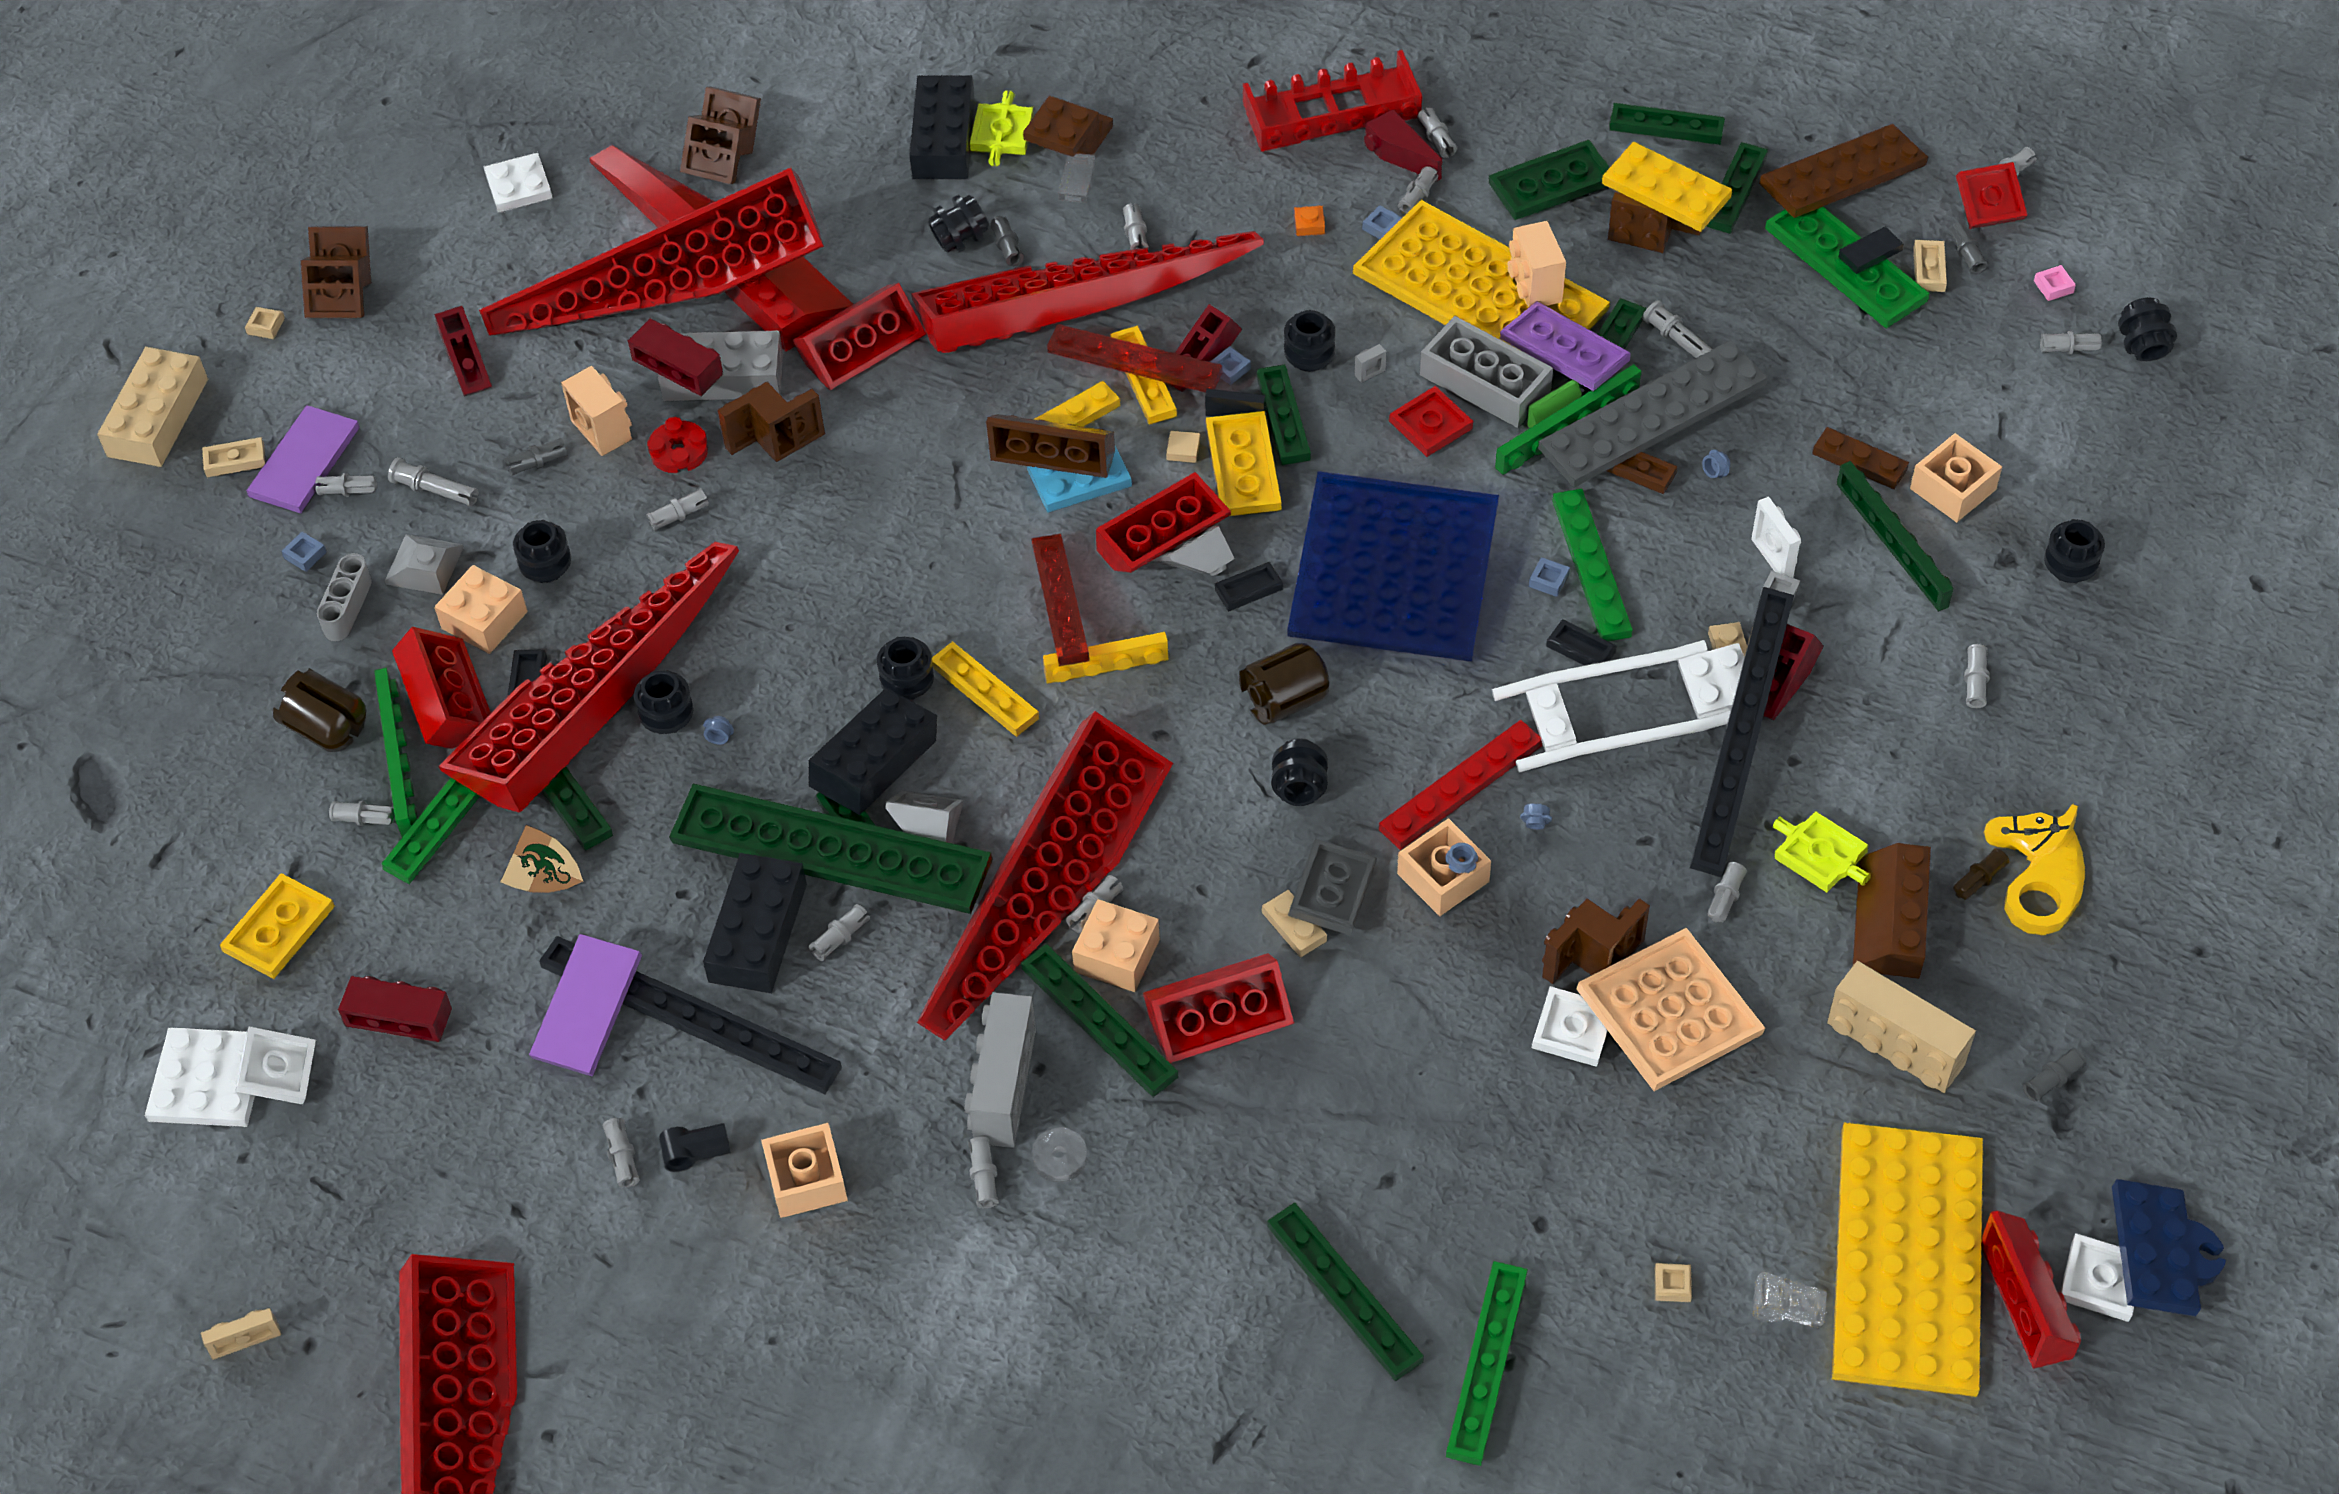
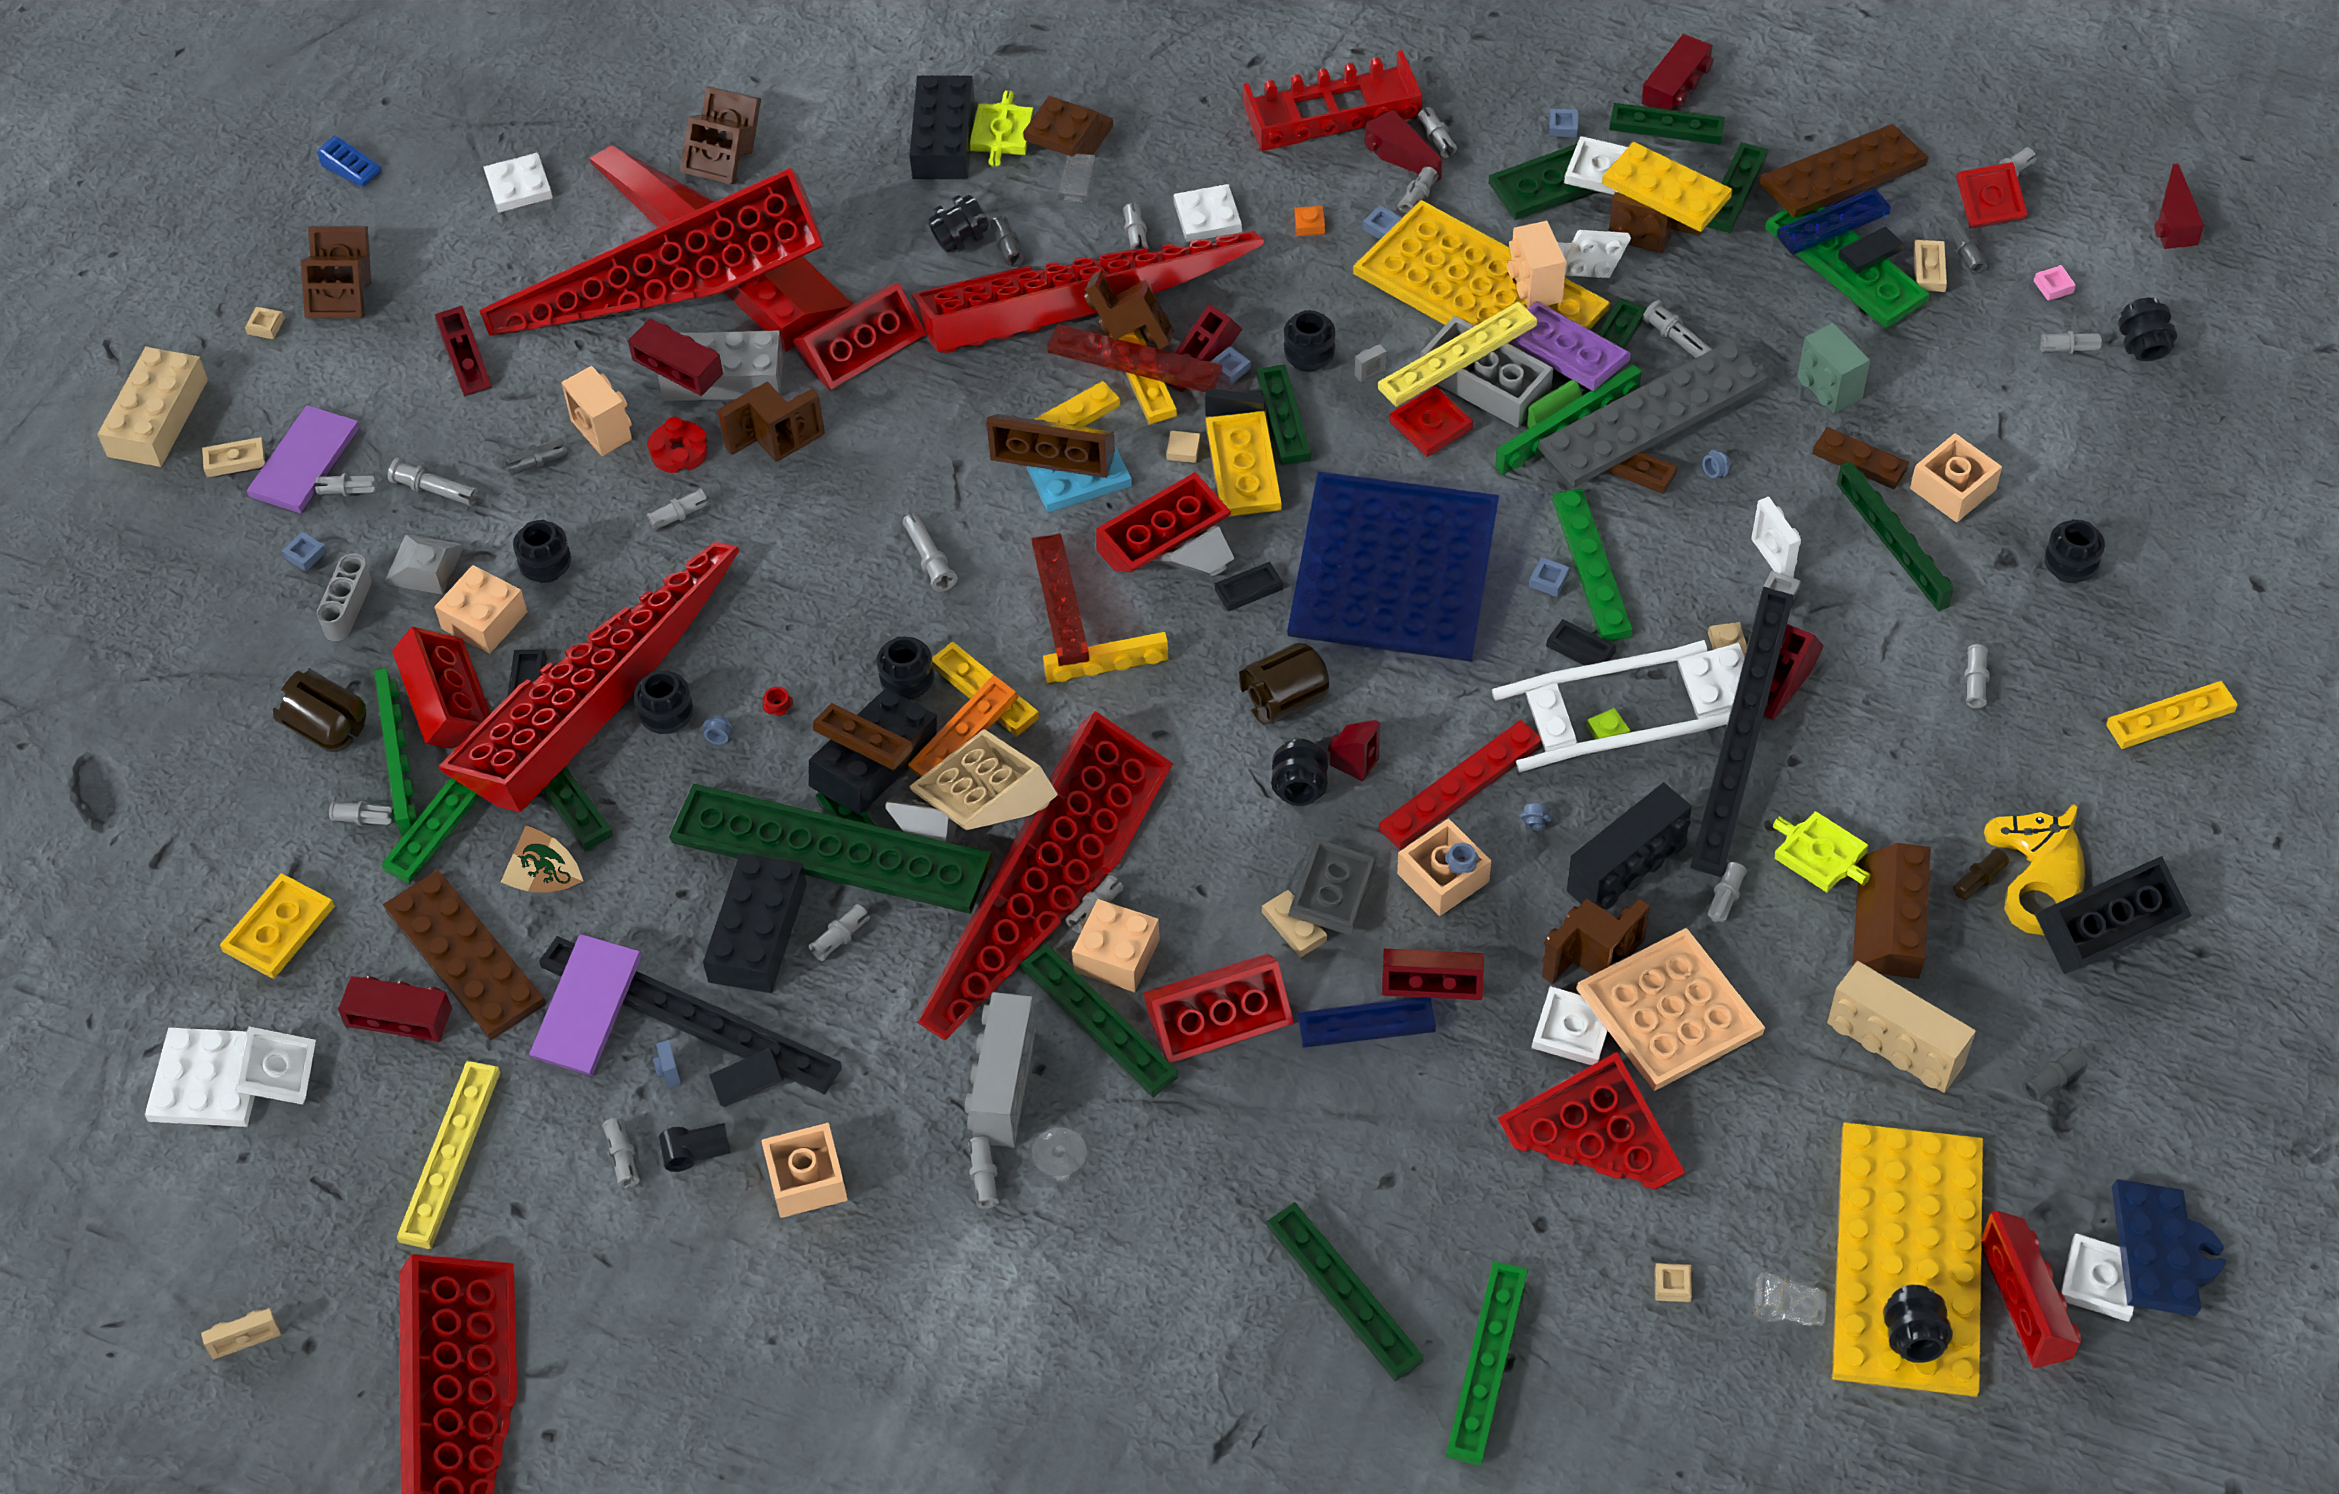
none -> blue slope [317,135,381,187]
none -> reddish brown plate [383,870,546,1041]
none -> light yellow tile [397,1061,500,1249]
none -> sand blue plate [653,1040,681,1088]
none -> black tile [709,1048,784,1107]
none -> red plate [762,687,793,716]
none -> reddish brown plate [813,703,912,770]
none -> light grey pin [902,513,958,592]
none -> orange plate [908,675,1018,778]
none -> tan slope [909,729,1058,830]
none -> reddish brown bracket [1084,271,1174,349]
none -> white plate [1174,184,1242,242]
none -> clear blue plate [1298,997,1436,1048]
none -> dark red slope [1328,720,1380,781]
none -> light yellow tile [1378,301,1537,407]
none -> dark red brick [1382,948,1484,1000]
none -> red slope [1497,1052,1685,1190]
none -> sand blue plate [1549,109,1578,138]
none -> white bracket [1557,230,1631,278]
none -> white plate [1564,136,1628,195]
none -> black brick [1567,782,1692,910]
none -> lime plate [1586,708,1630,739]
none -> dark red brick [1641,33,1714,111]
none -> clear blue plate [1776,188,1891,255]
none -> sand green brick [1797,323,1870,414]
none -> black piece [1883,1284,1953,1363]
none -> black brick [2035,856,2192,974]
none -> yellow plate [2106,681,2238,749]
none -> dark red slope [2154,163,2204,249]

